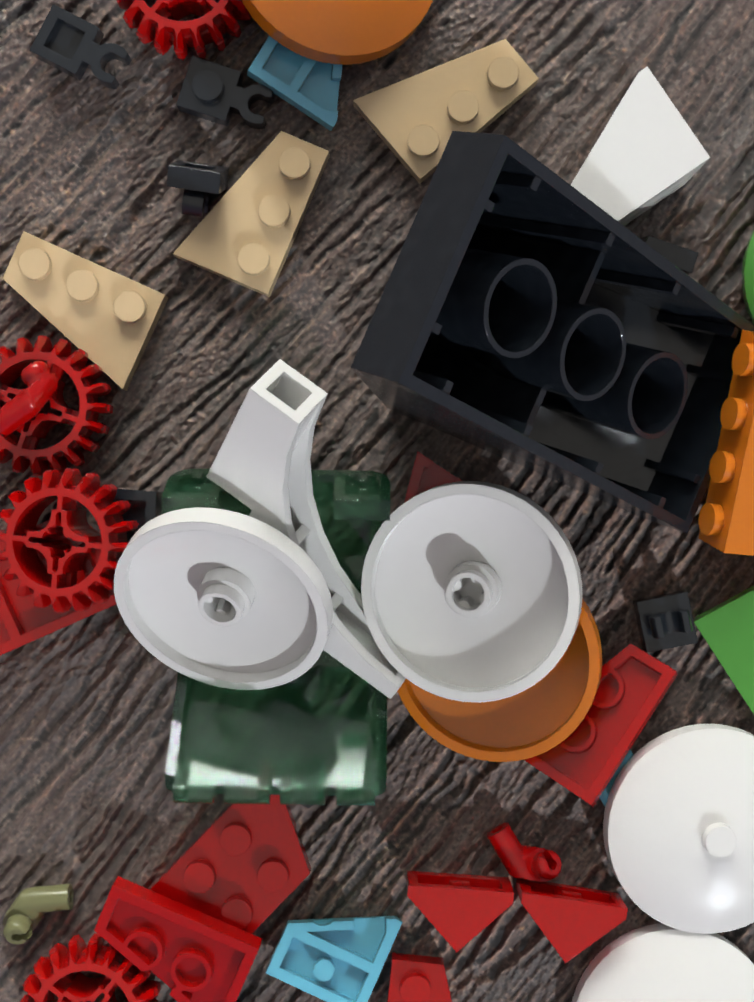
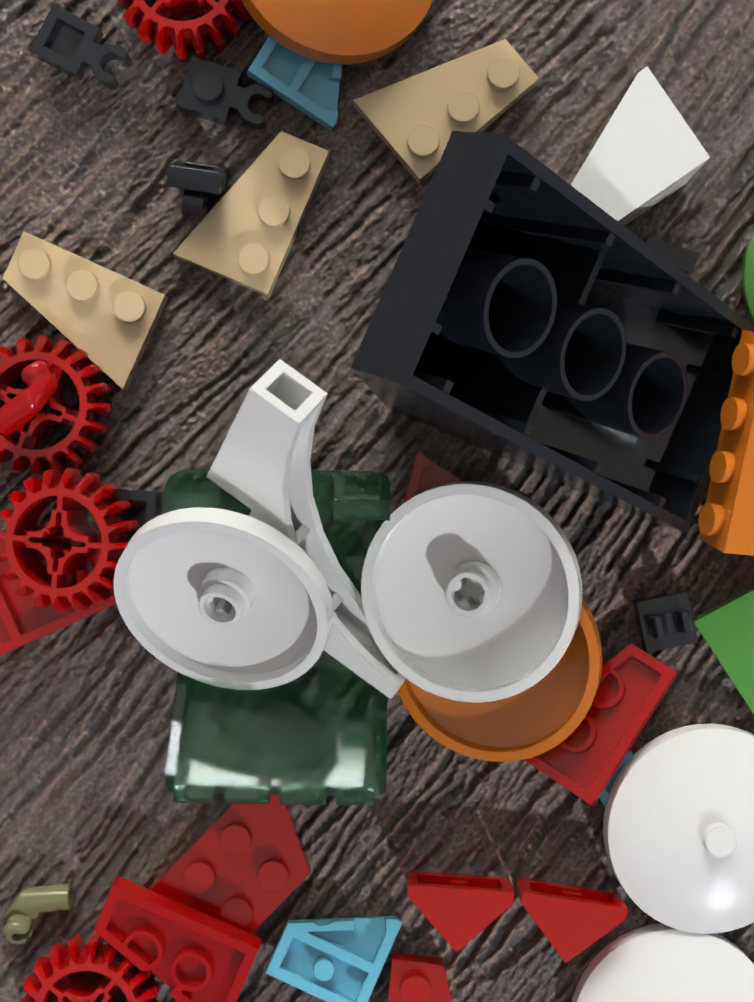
red arm [487,822,562,882] -> none

